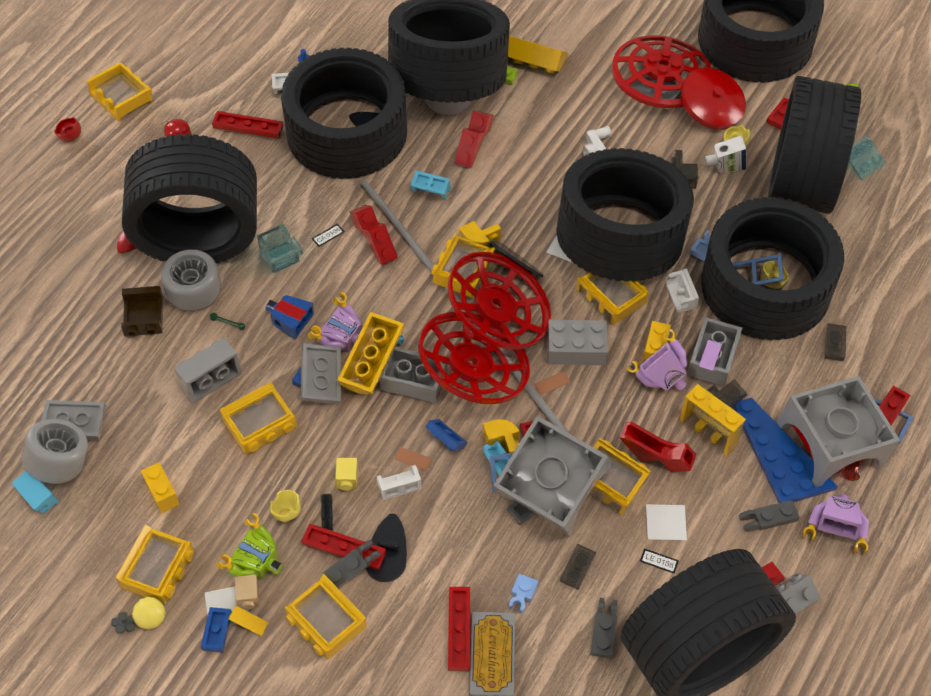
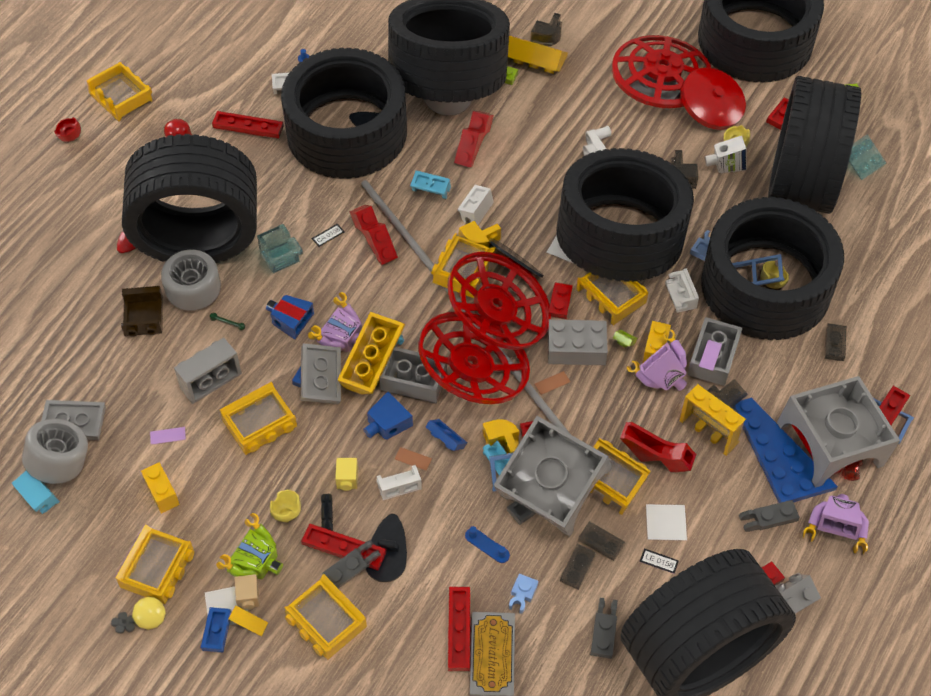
none -> lavender sticker [150,427,186,444]
none -> blue torso [363,392,413,440]
none -> white hinge [458,185,494,225]
none -> blue piece [465,526,510,563]
none -> clear smoke brick [531,13,562,46]
none -> red plate [548,282,573,319]
none -> clear smoke plate [578,521,625,561]
none -> lime plate [613,330,638,347]

